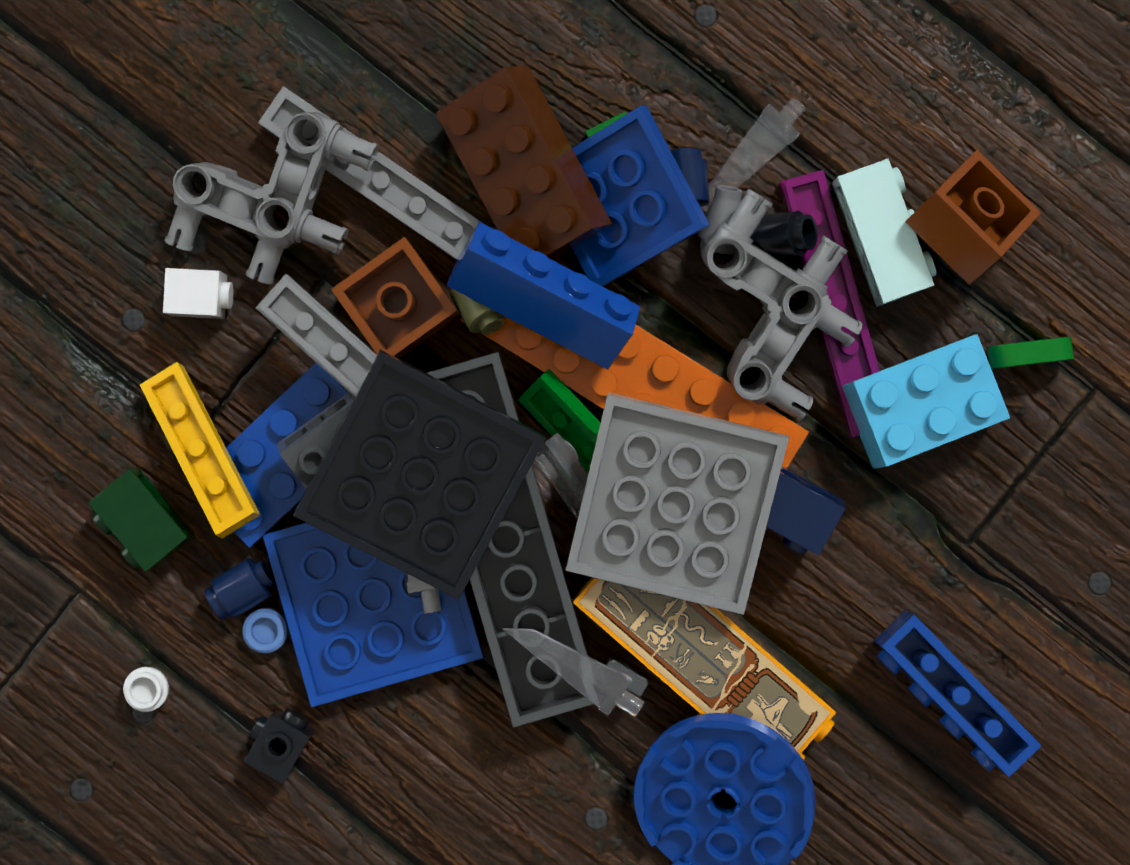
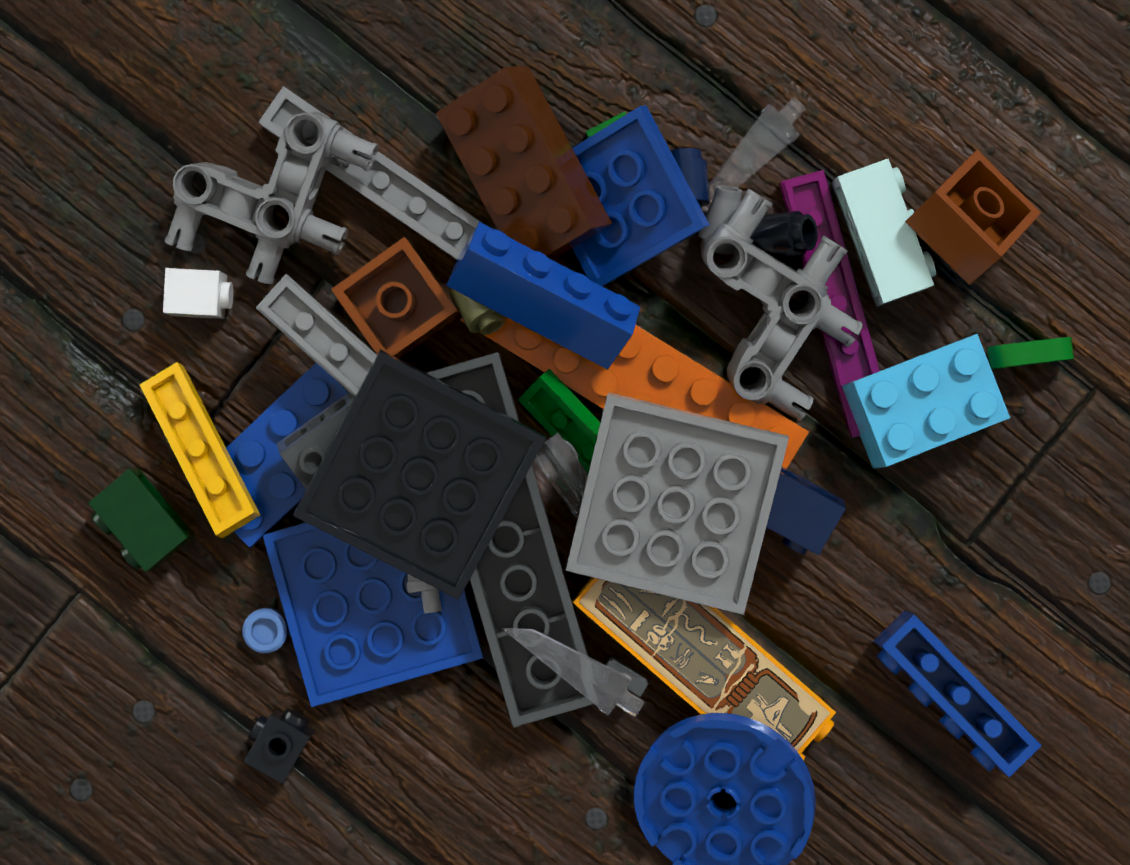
white plate [123,667,169,712] -> none
dark blue brick [204,558,275,620] -> none

